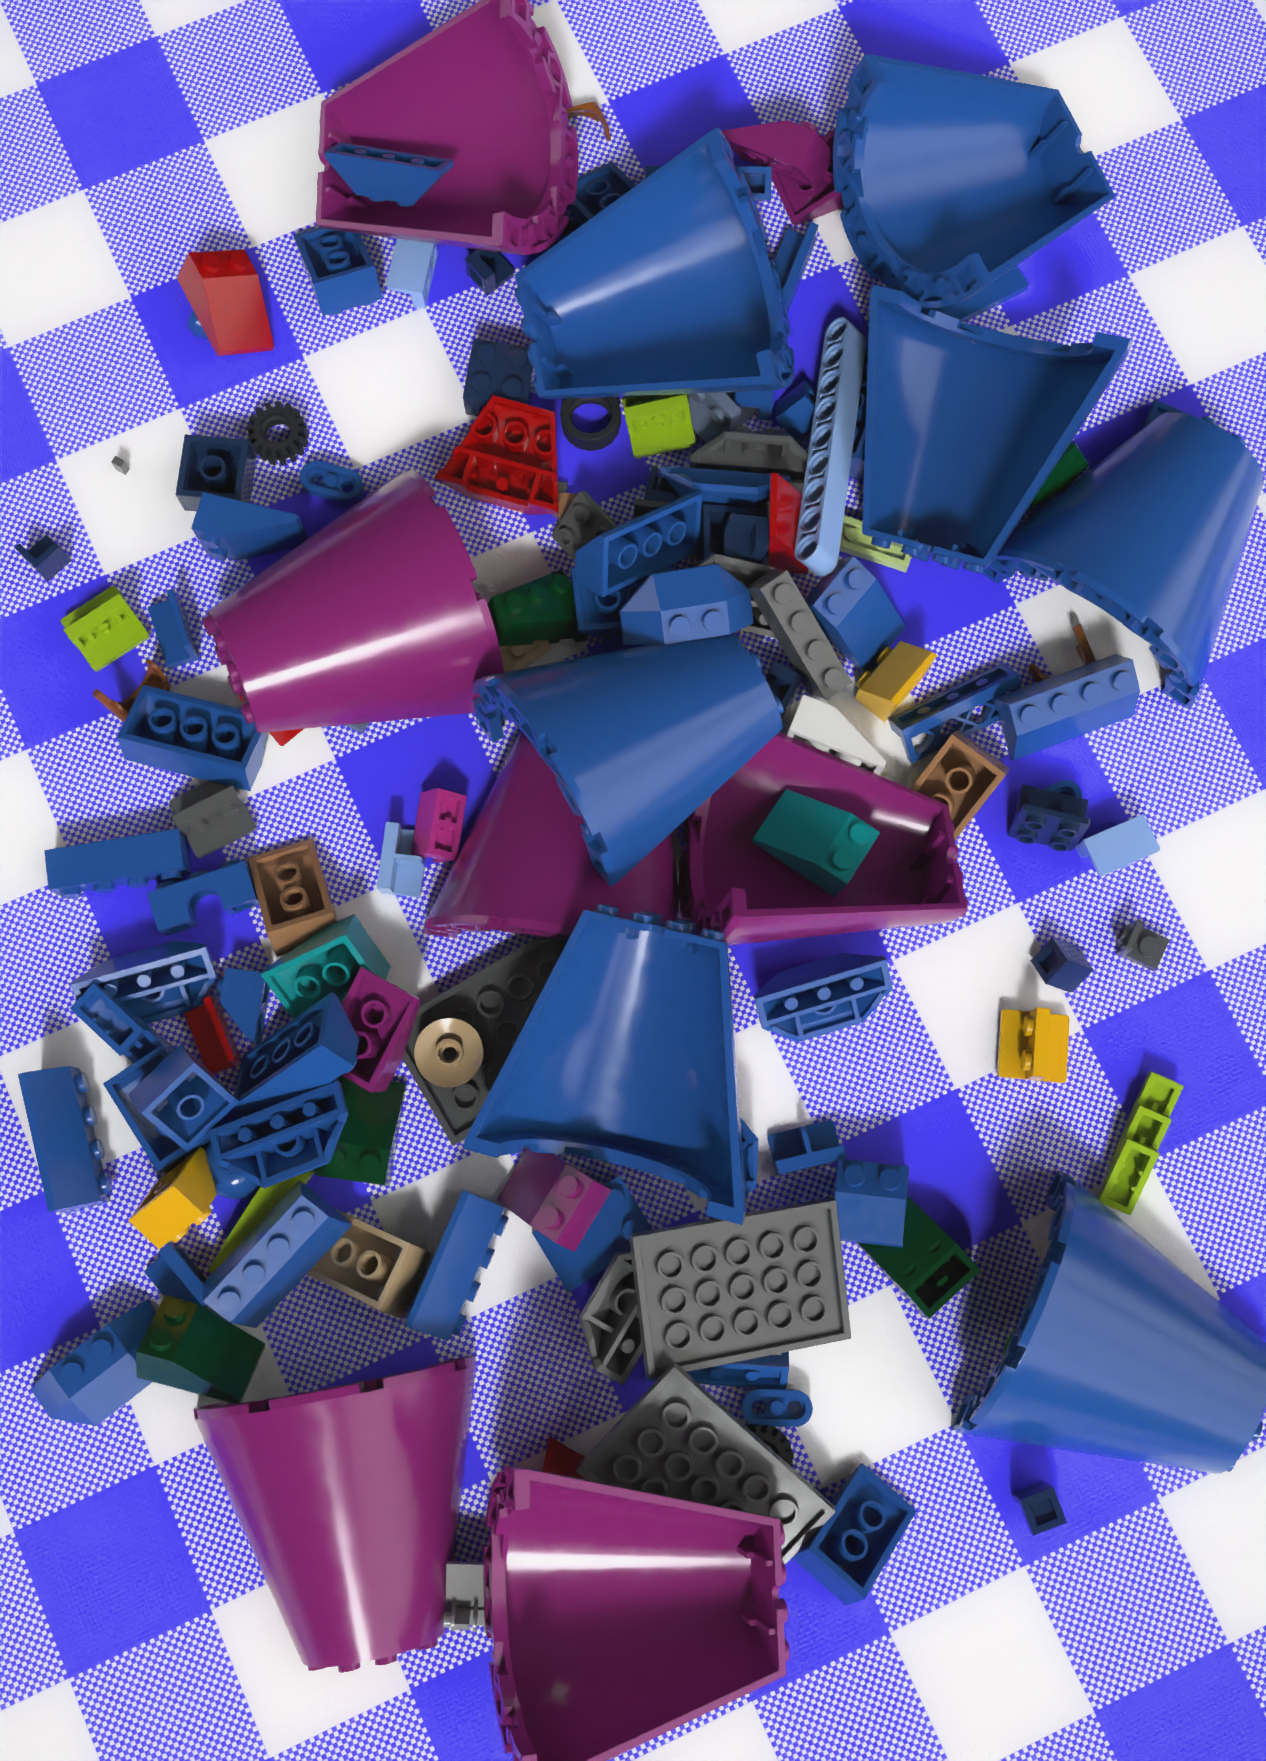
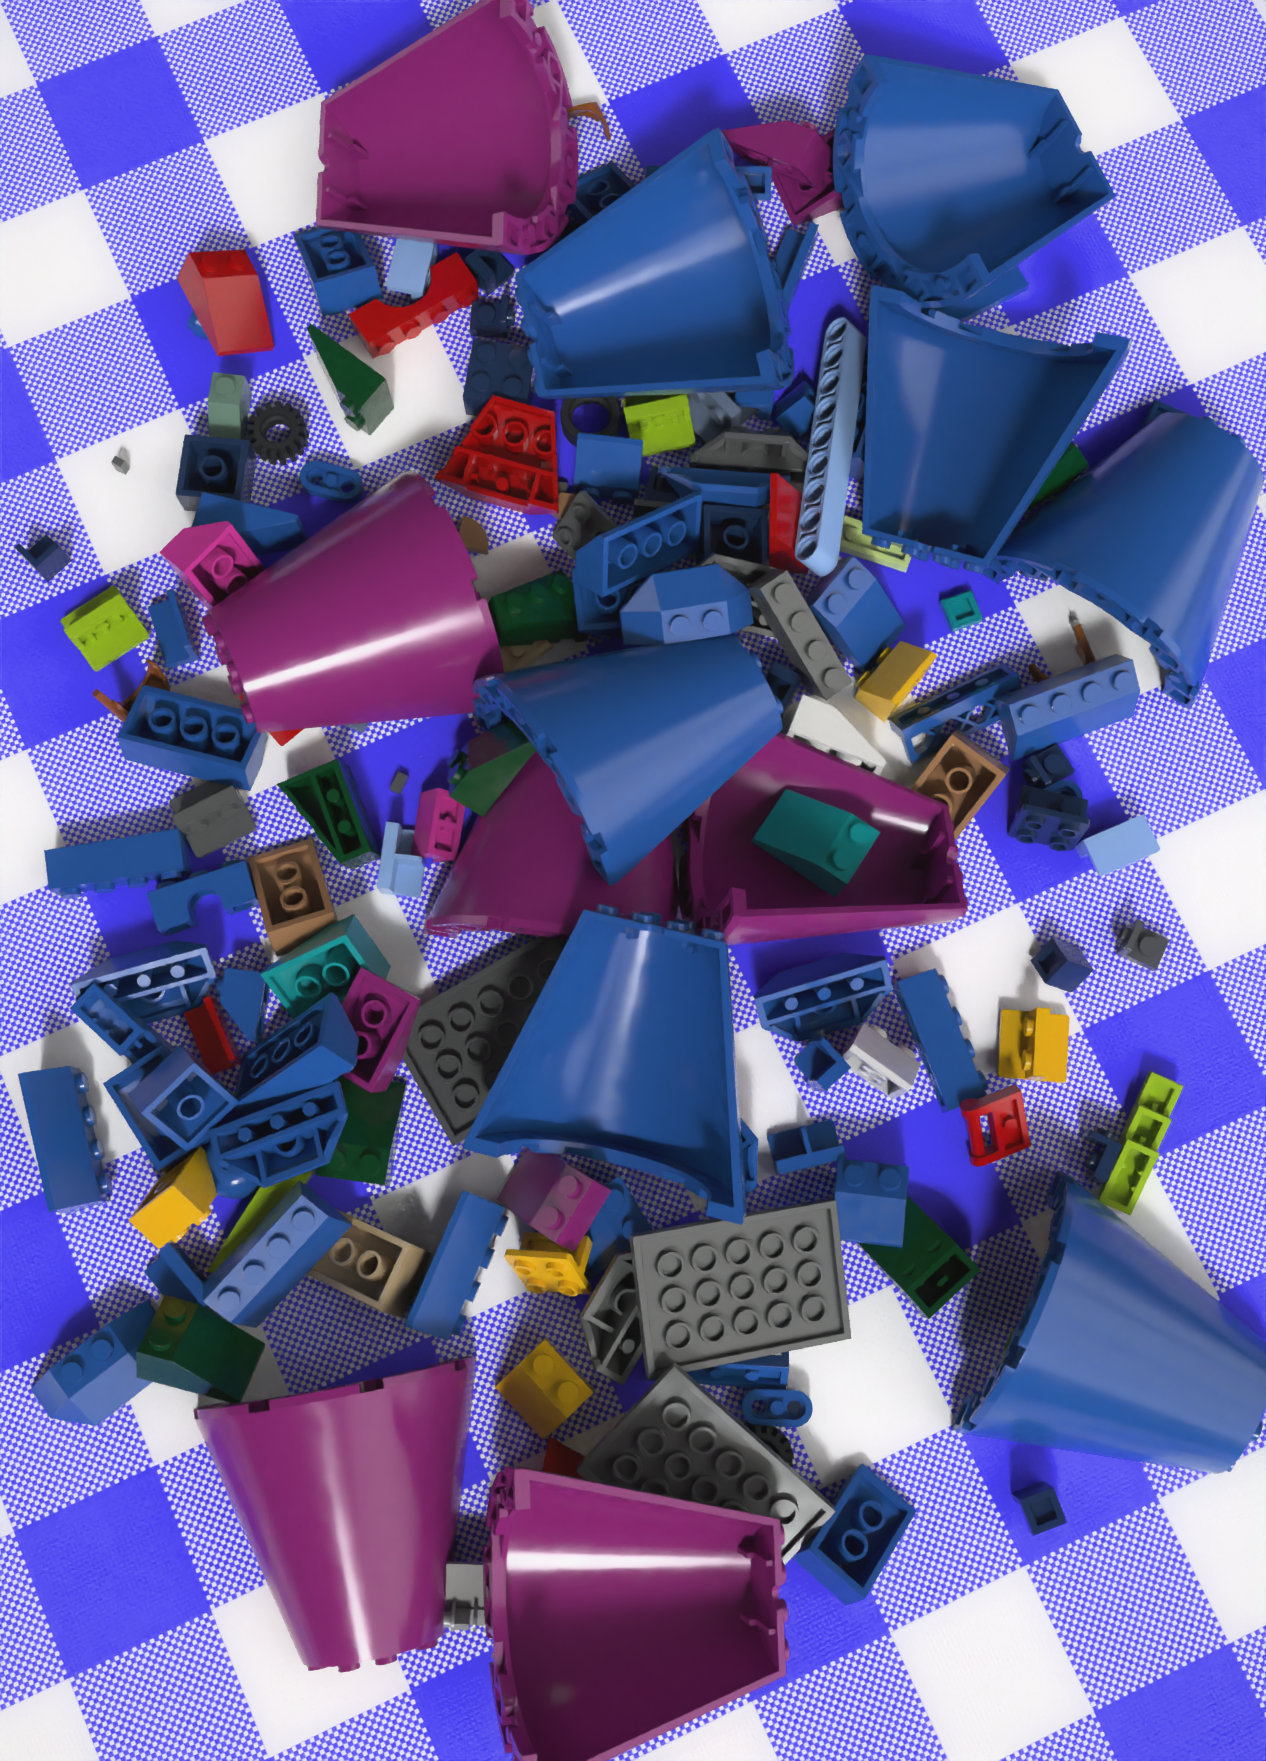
blue wedge [325,142,454,207] -> none
tan dish [414,1018,484,1088] -> none
dark blue panel [722,513,770,562] -> none
none -> dark pink slope [159,521,265,610]
none -> sand green slope [208,372,252,440]
none -> dark green wedge [276,759,381,869]
none -> dark green slope [307,324,394,436]
none -> red arch [349,252,479,359]
none -> dark grey piece [389,772,409,795]
none -> dark green slope [447,720,536,817]
none -> medium nougat tile [459,515,489,555]
none -> dark blue bracket [470,295,515,338]
none -> yellow slope [495,1337,594,1440]
none -> yellow bracket [504,1232,593,1297]
none -> blue slope [574,433,643,505]
none -> blue panel [794,1036,851,1091]
none -> white slope [840,1024,921,1100]
none -> blue brick [892,968,988,1113]
none -> teal tile [939,590,983,633]
none -> red plate [960,1084,1031,1167]
none -> dark blue bracket [1022,743,1075,789]
none -> dark blue bracket [1080,1127,1123,1184]

